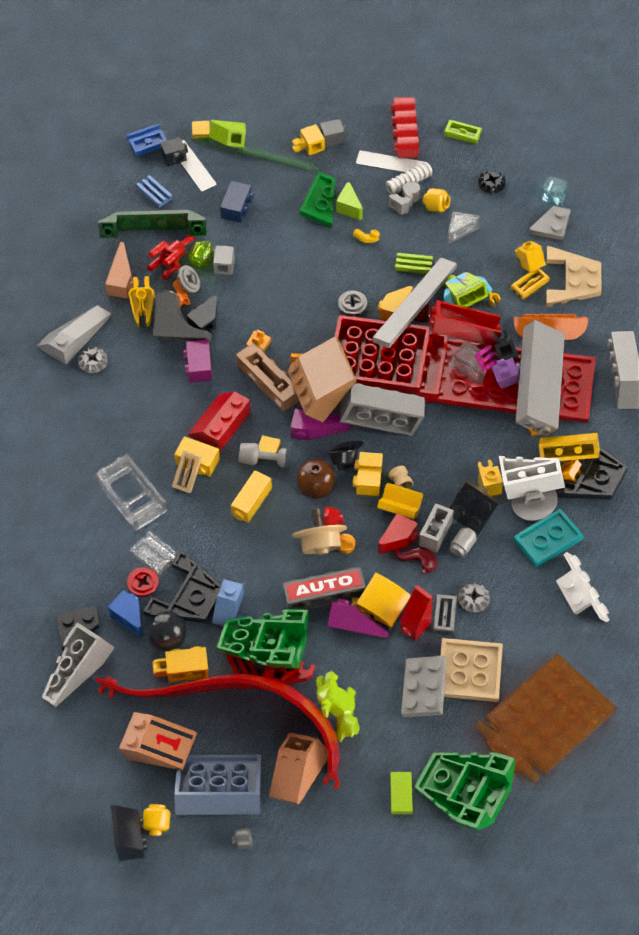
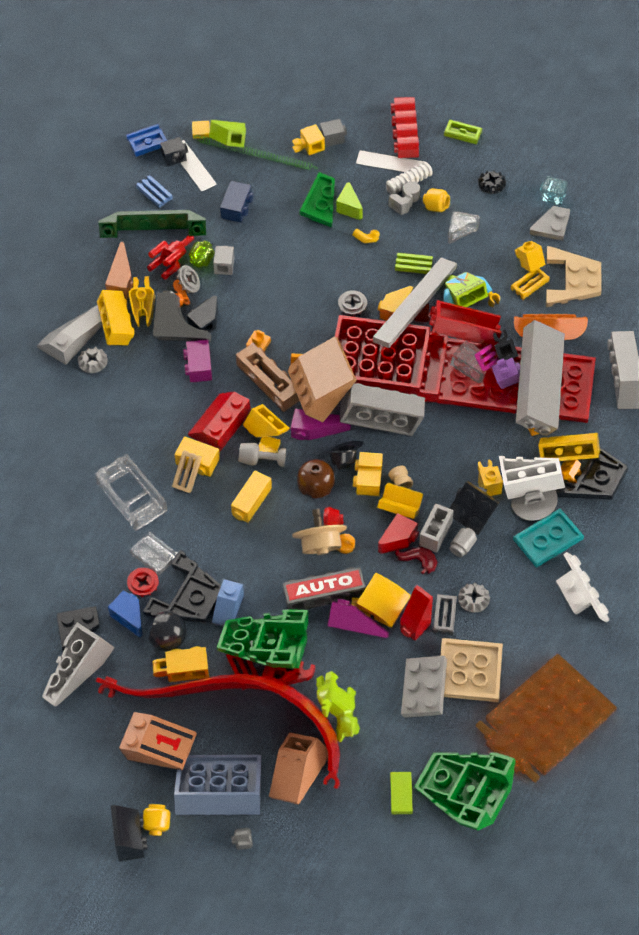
none -> yellow brick [97,290,134,346]
none -> yellow slope [243,404,290,437]

